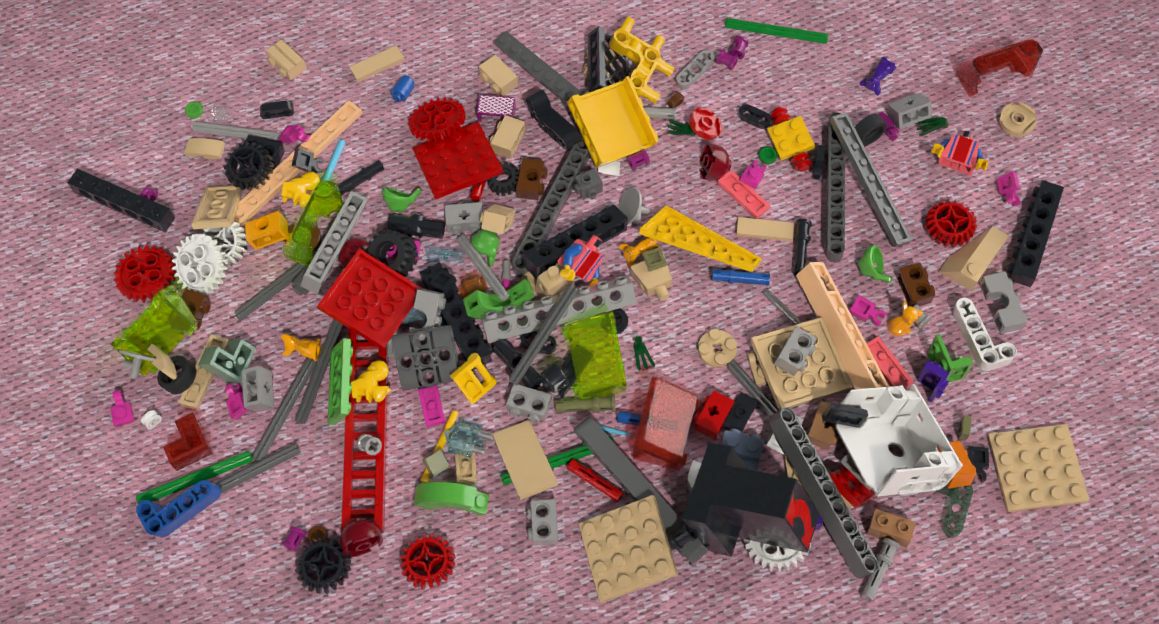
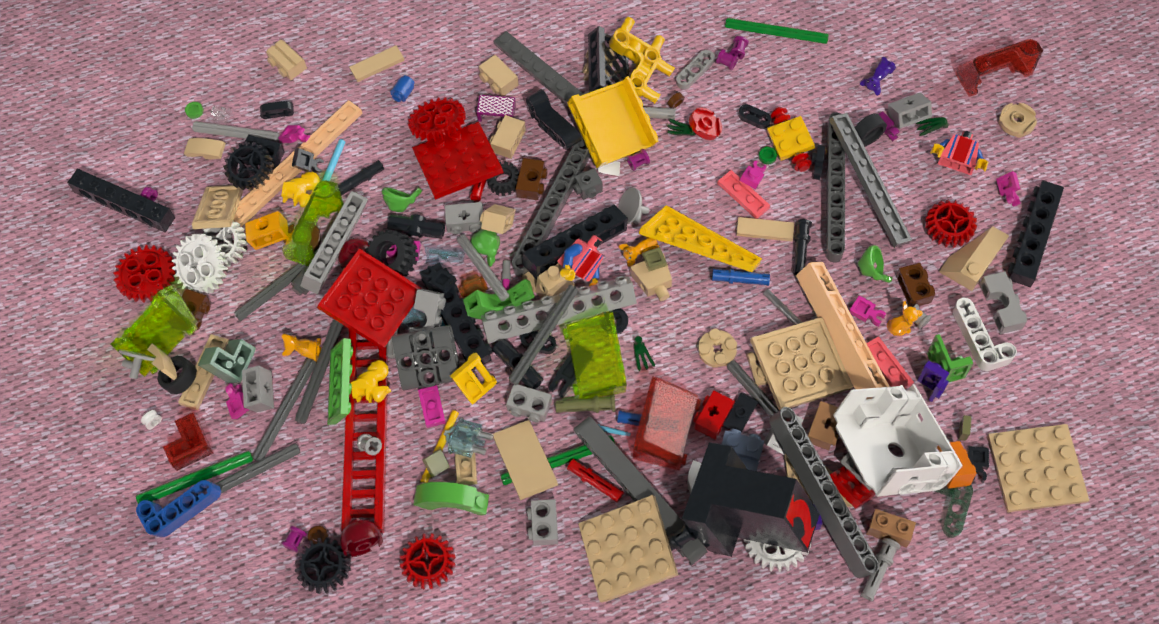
dark pink plate [110,390,135,427] -> none
black head [540,363,570,393] -> none
dark red cylinder [699,144,732,181] -> none
light grey brick [774,326,817,376] -> none
black plate [821,403,868,428] -> none

